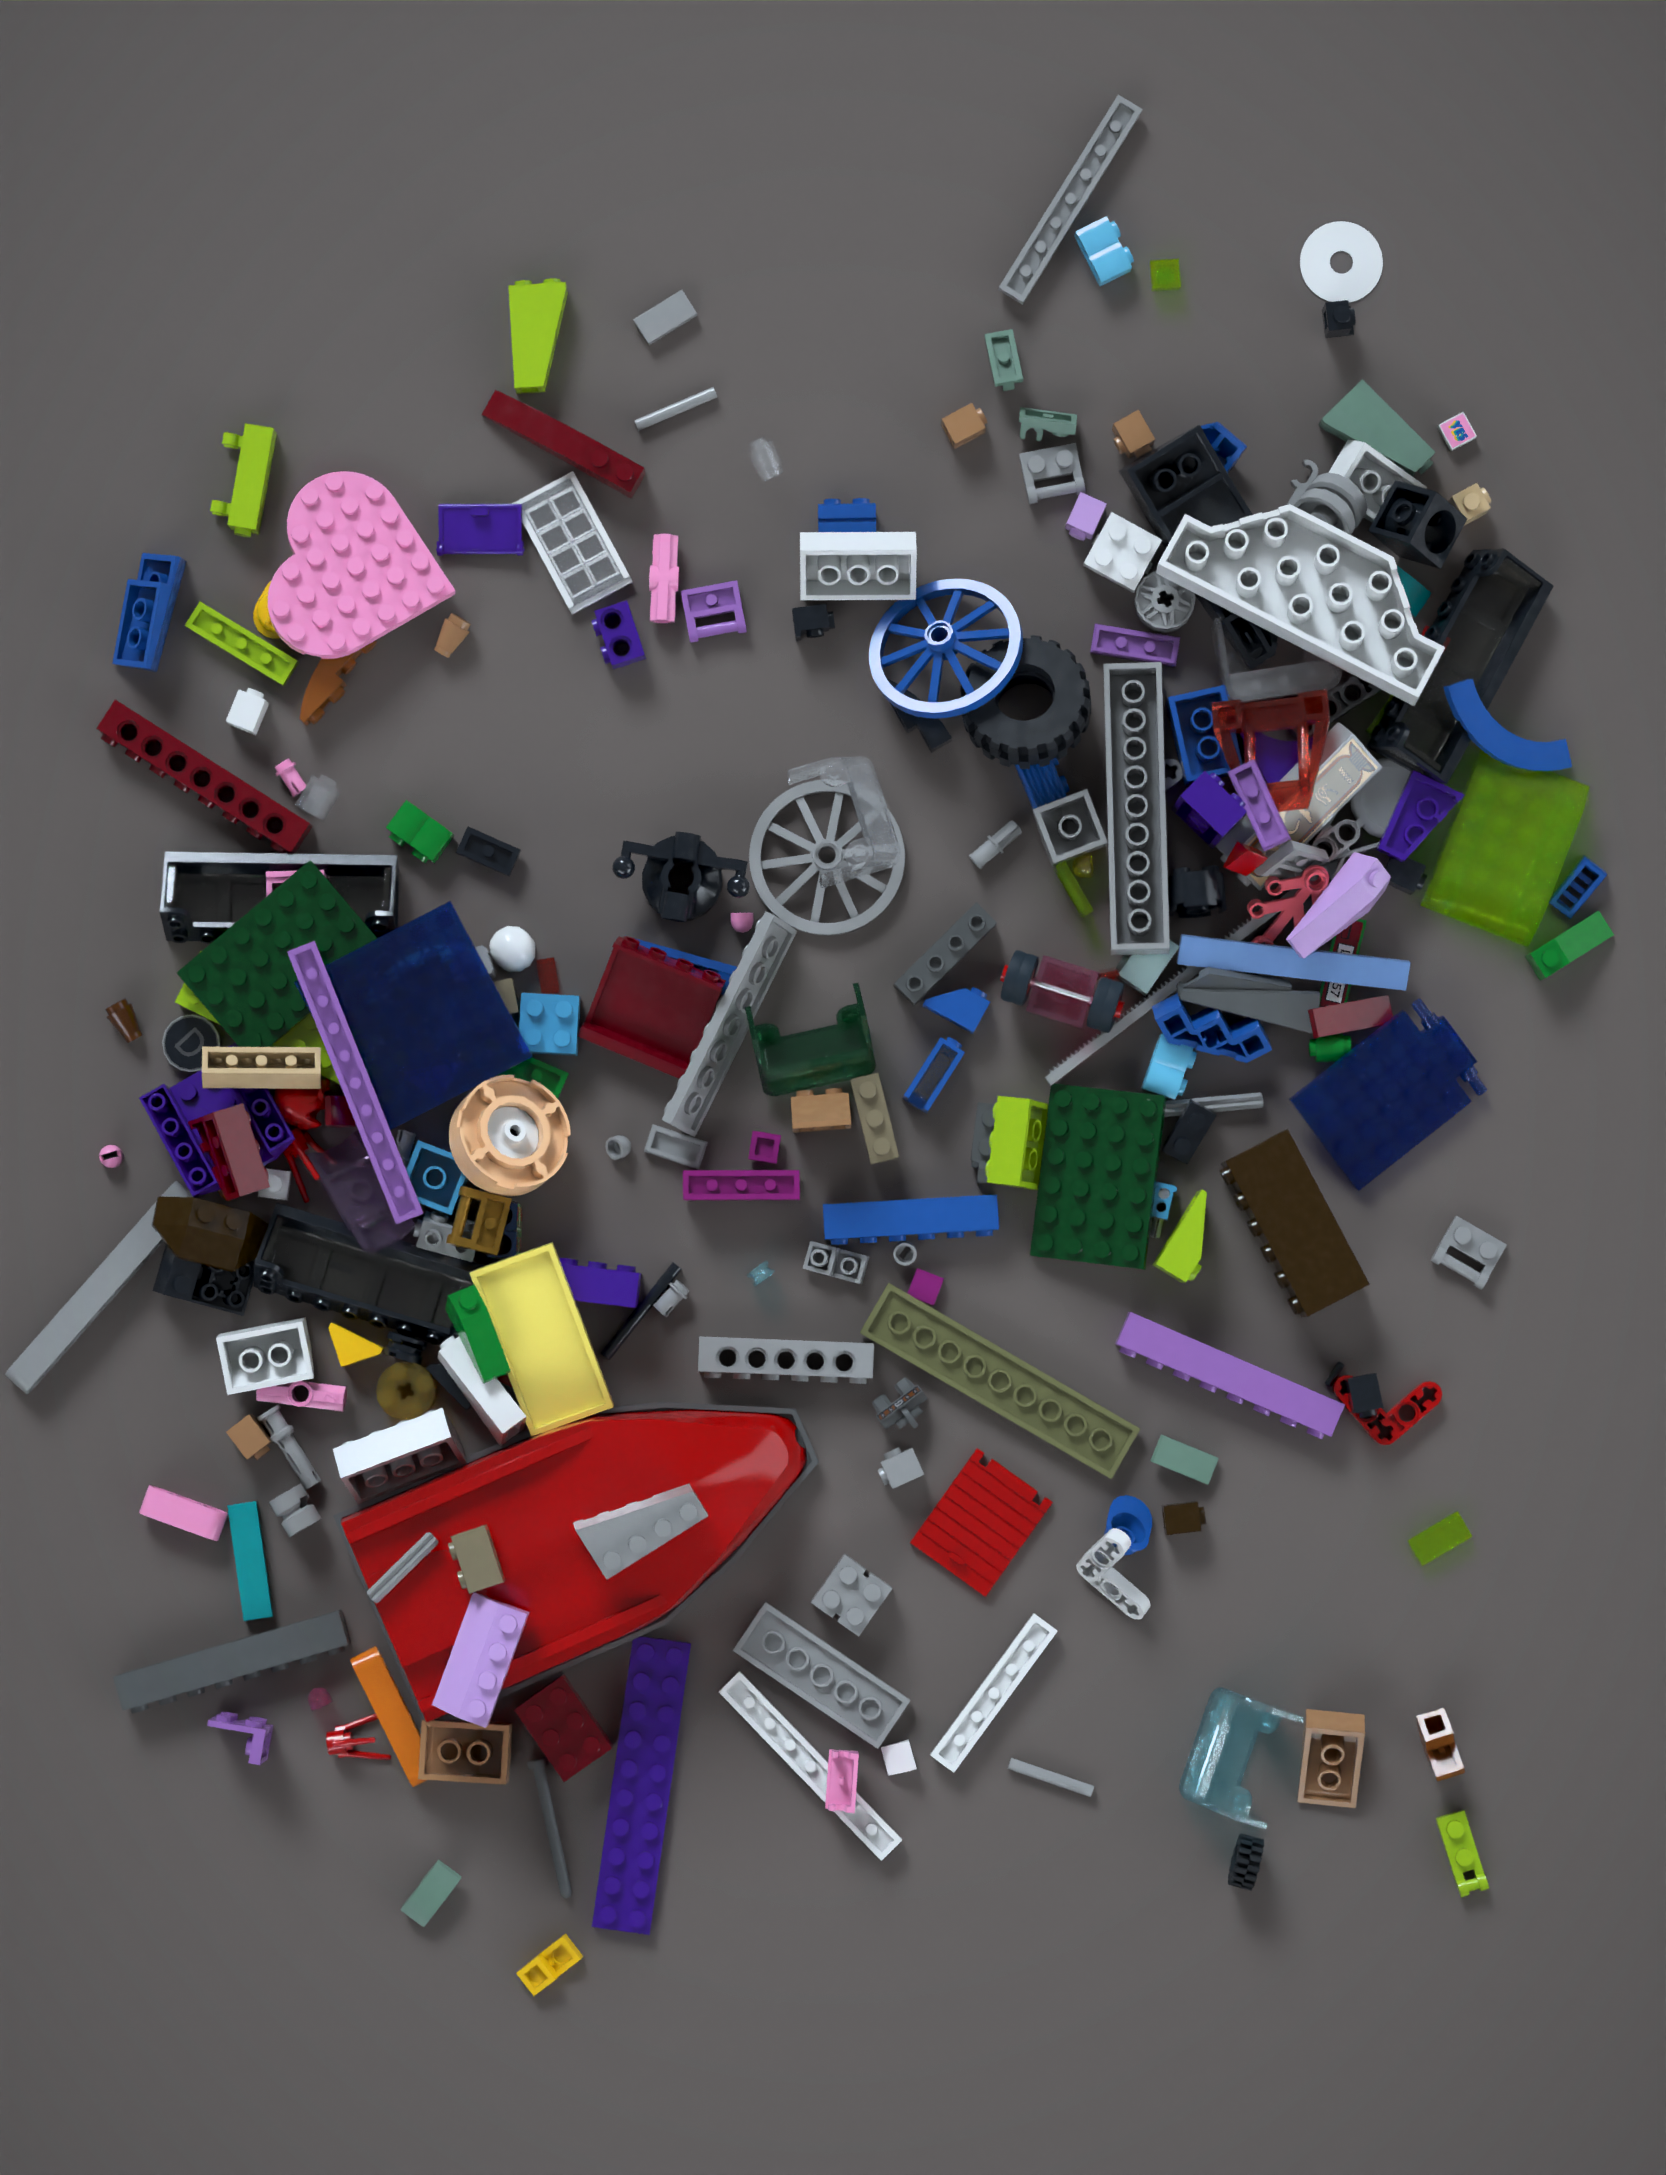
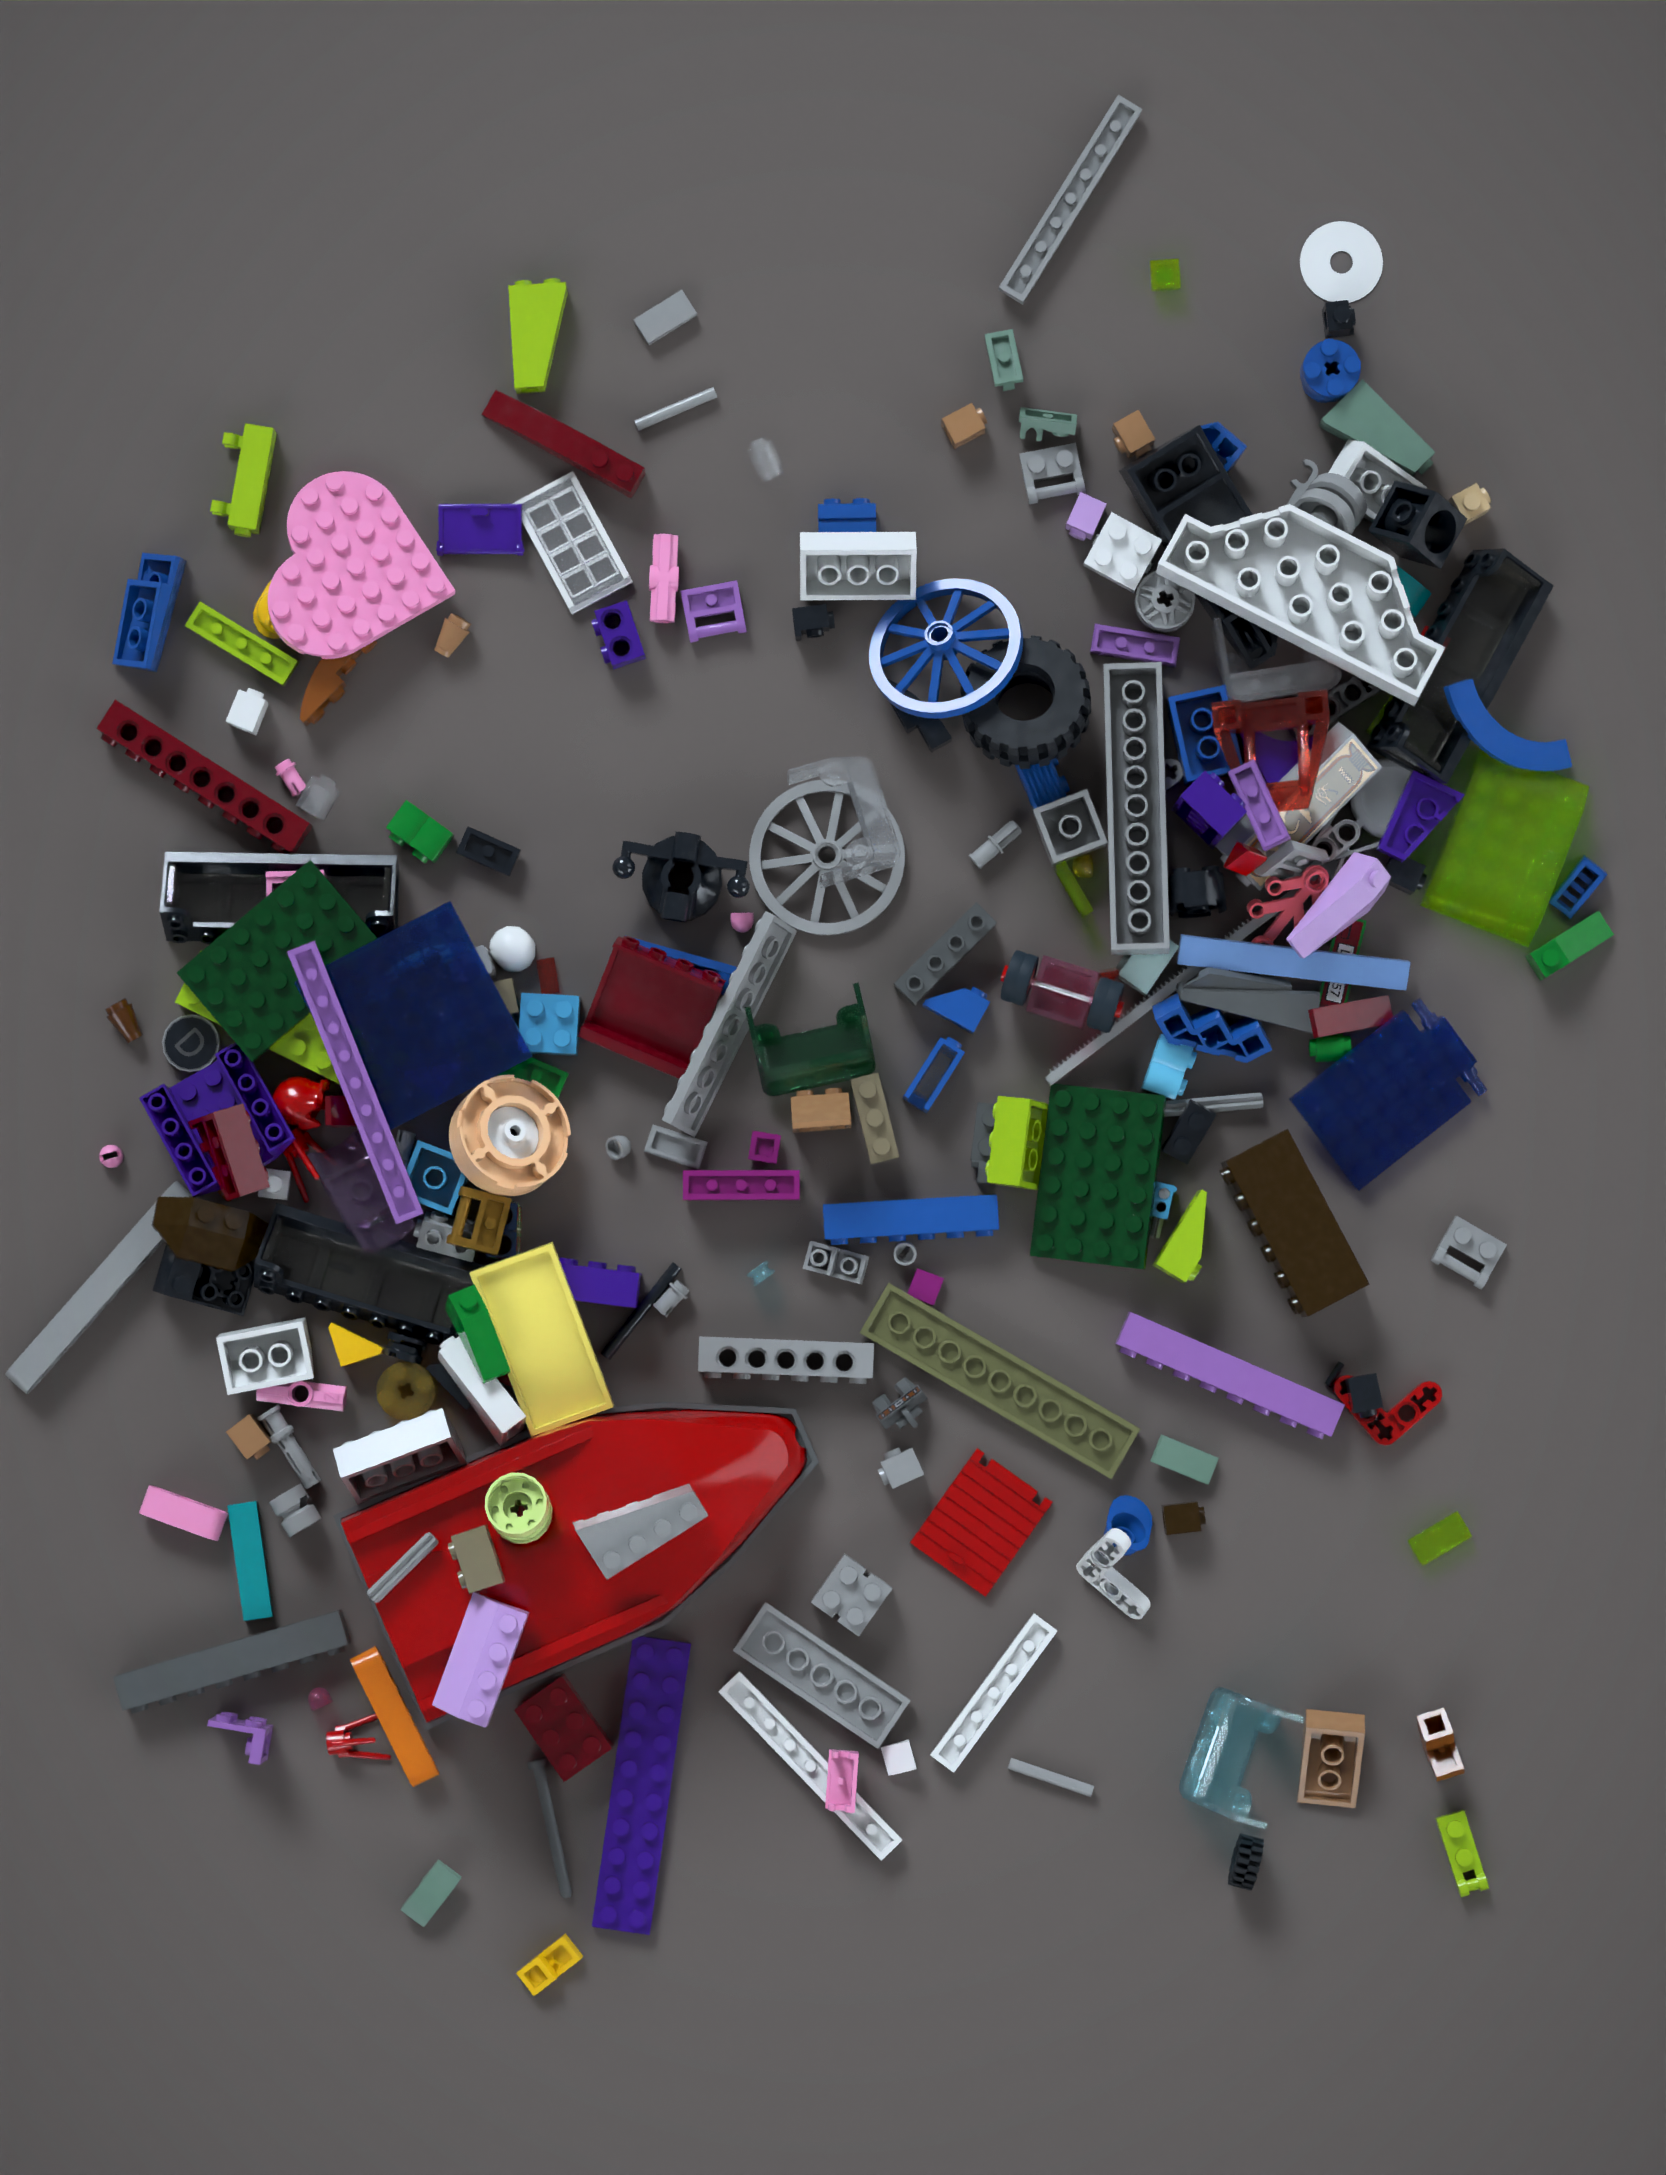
tan brick [202,1046,321,1089] -> none
medium nougat slope [418,1720,513,1785] -> none
medium azure brick [1074,216,1134,286] -> none
tile [1437,412,1477,452] -> none
none -> yellowish green wheel [485,1473,553,1544]
none -> blue brick [1300,338,1361,403]

